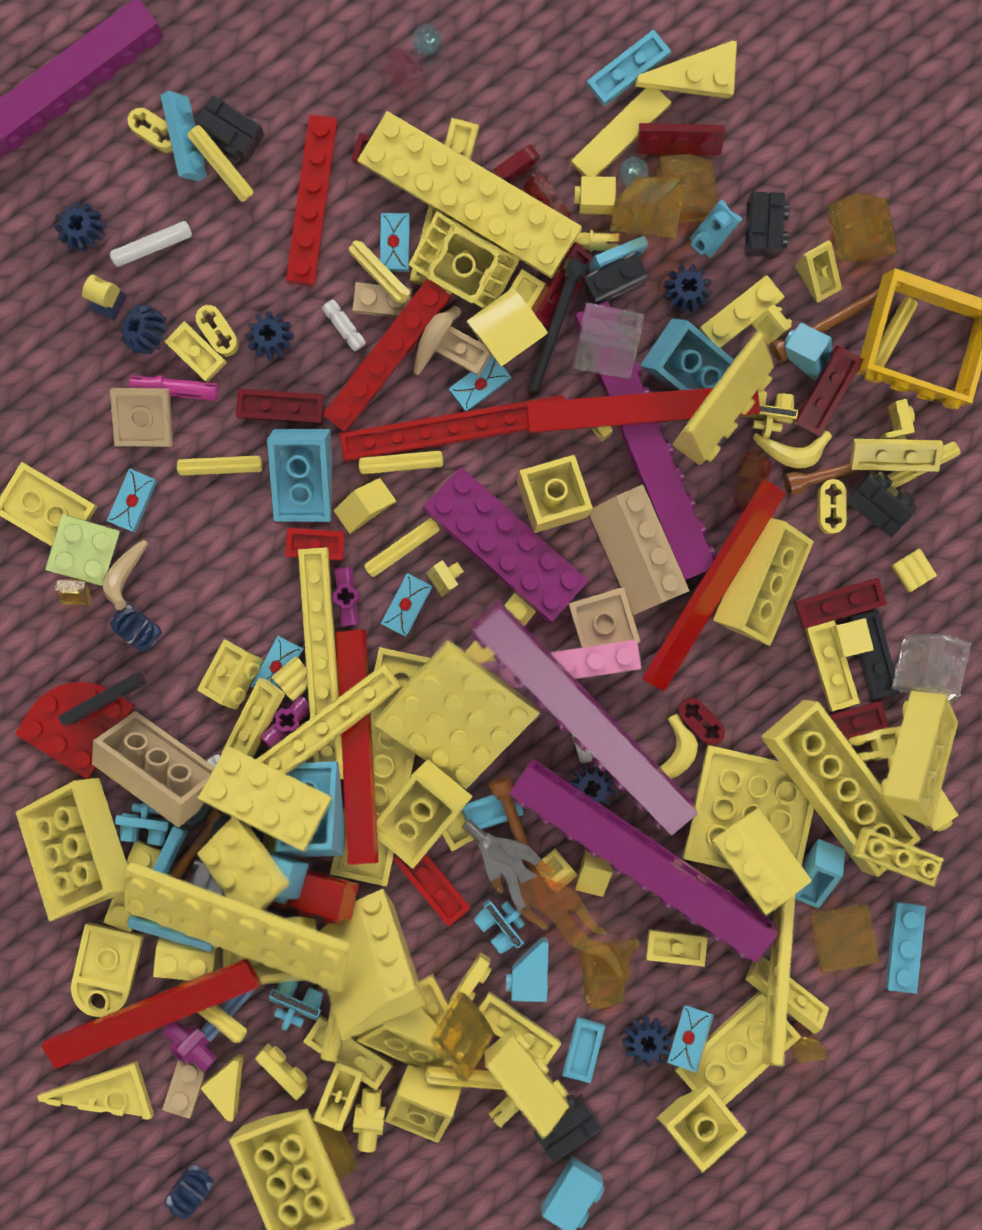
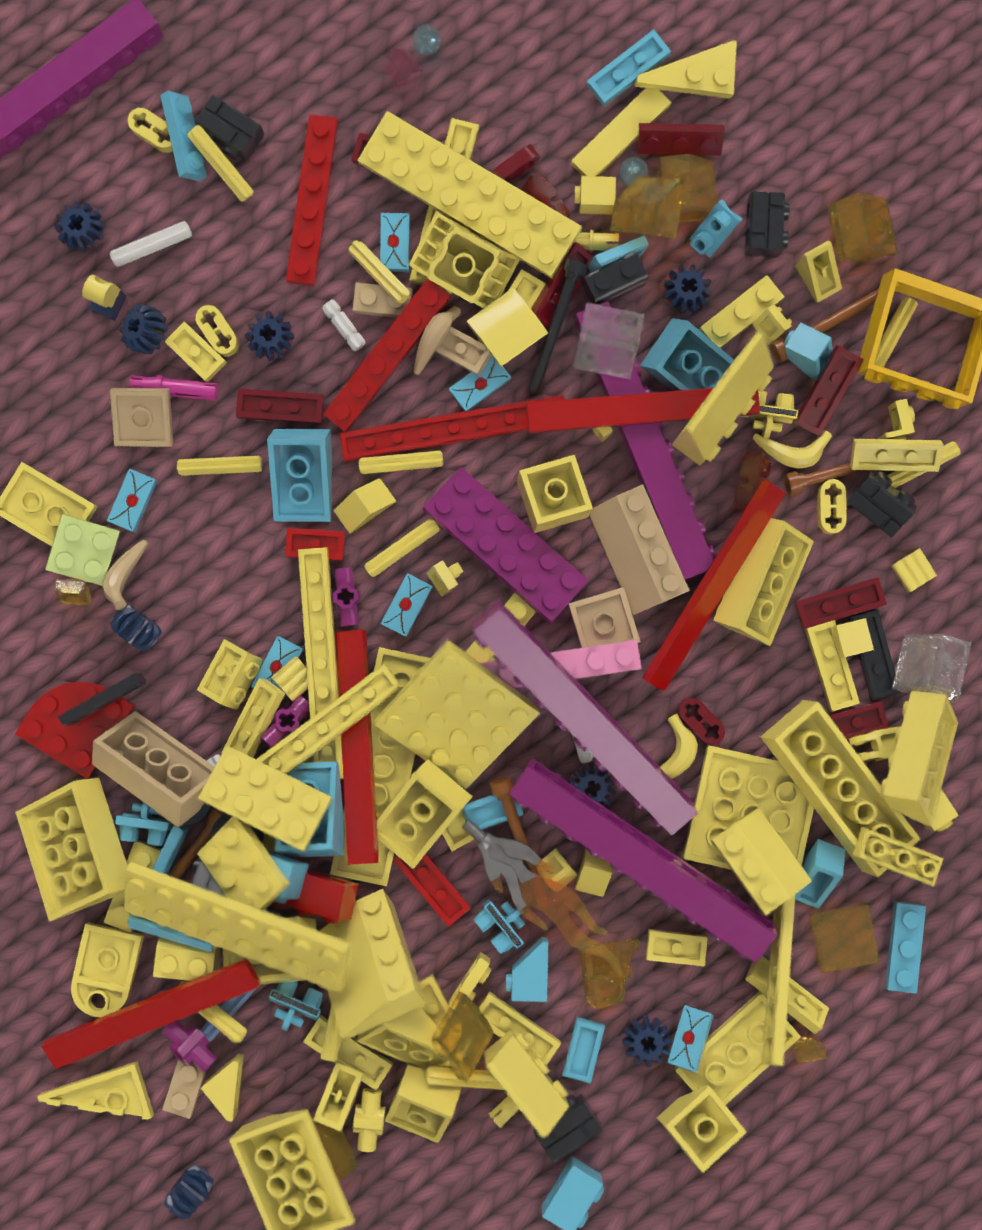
light yellow plate [255,1043,308,1101] -> none

